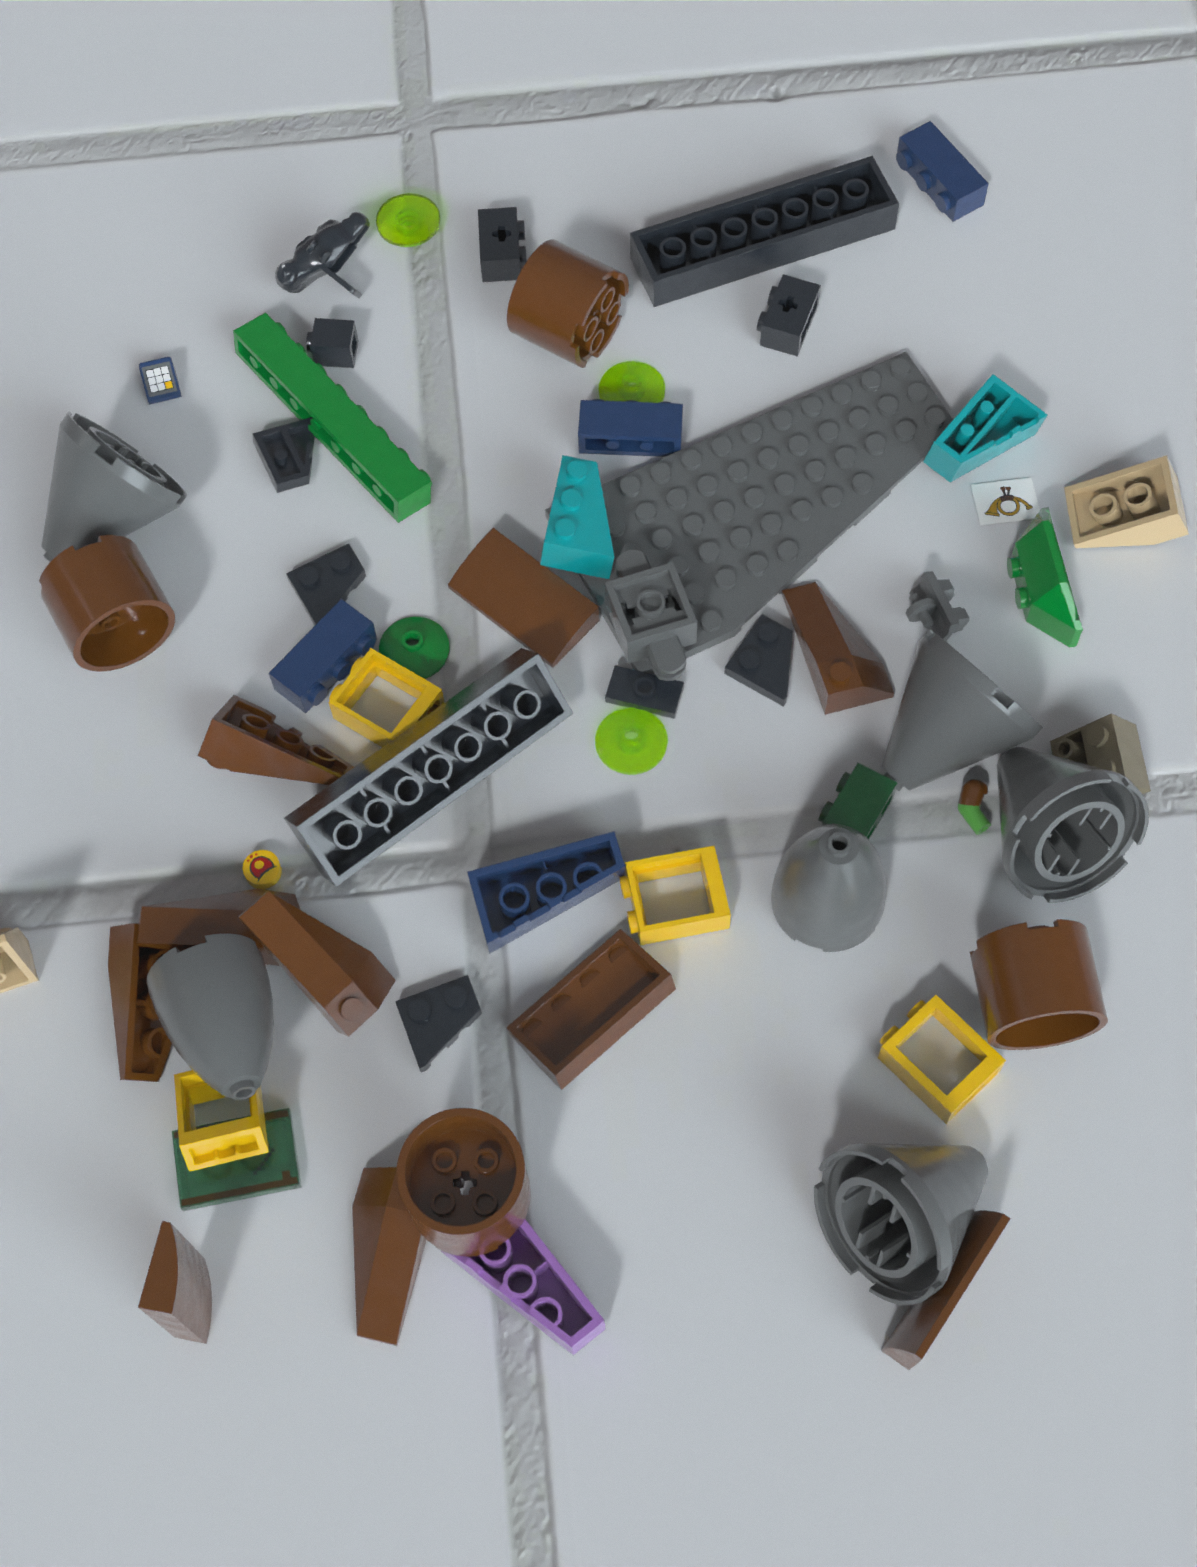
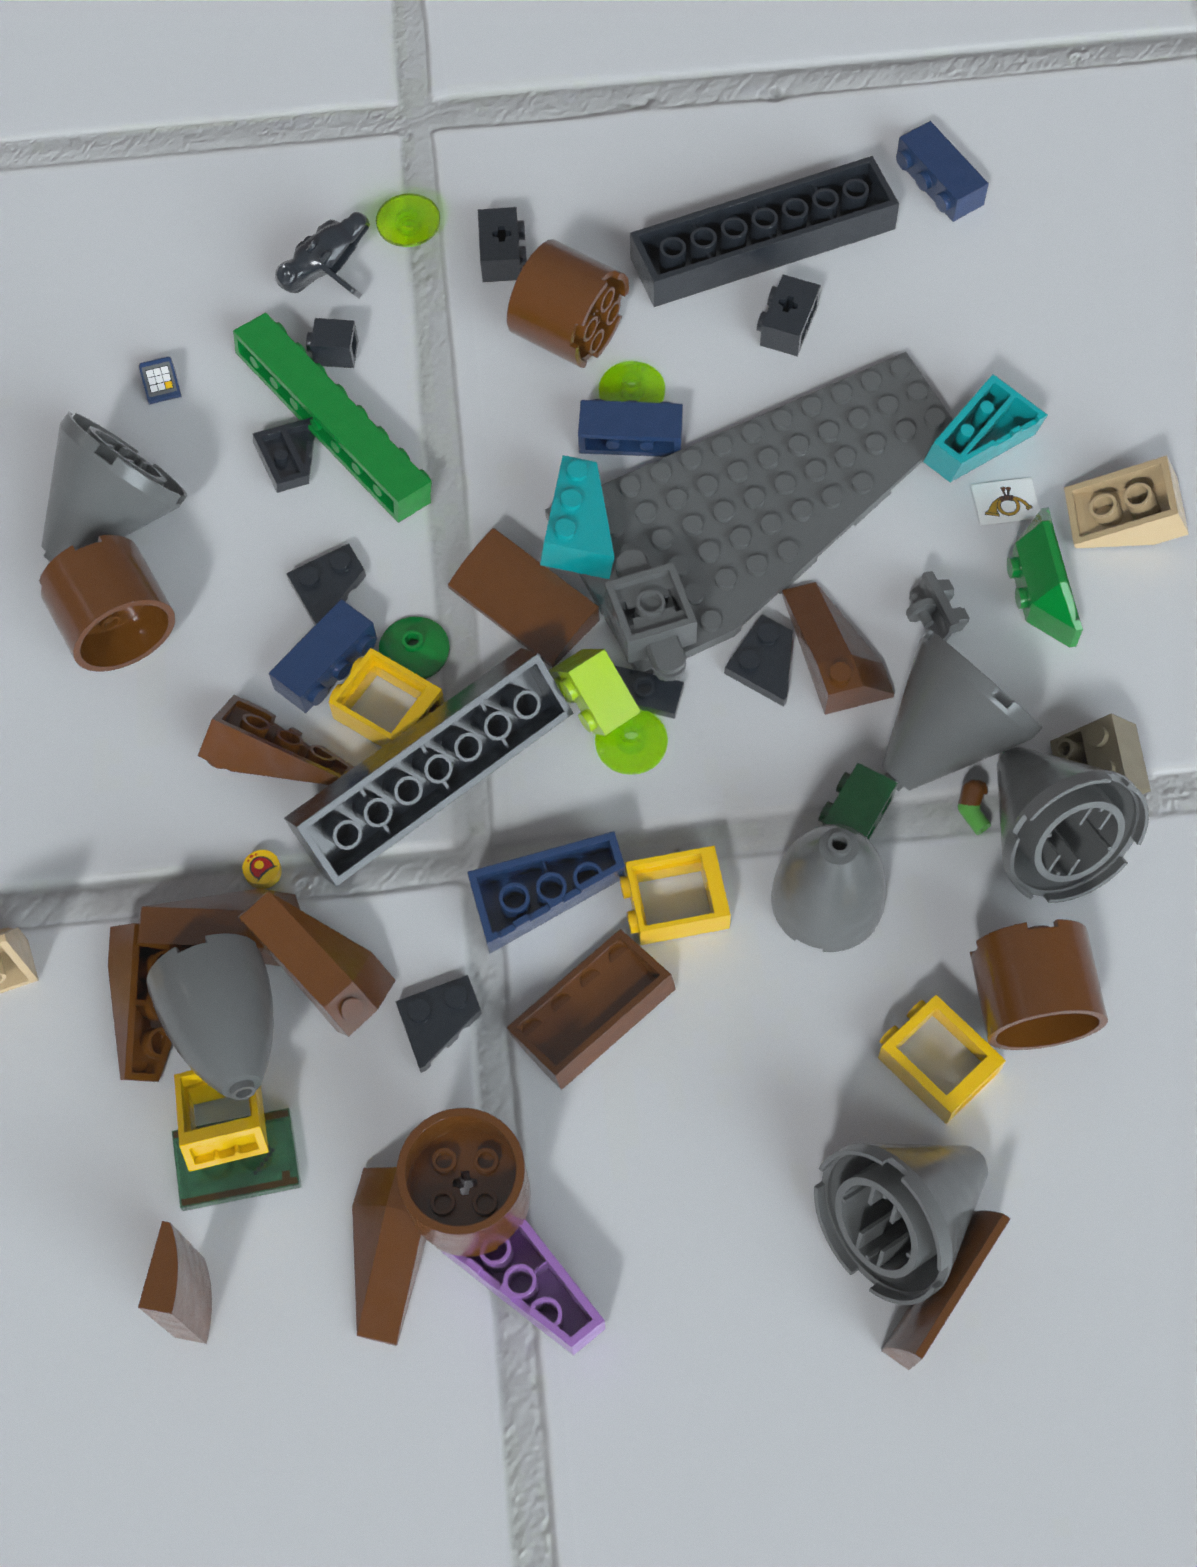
none -> lime brick [548,649,641,735]

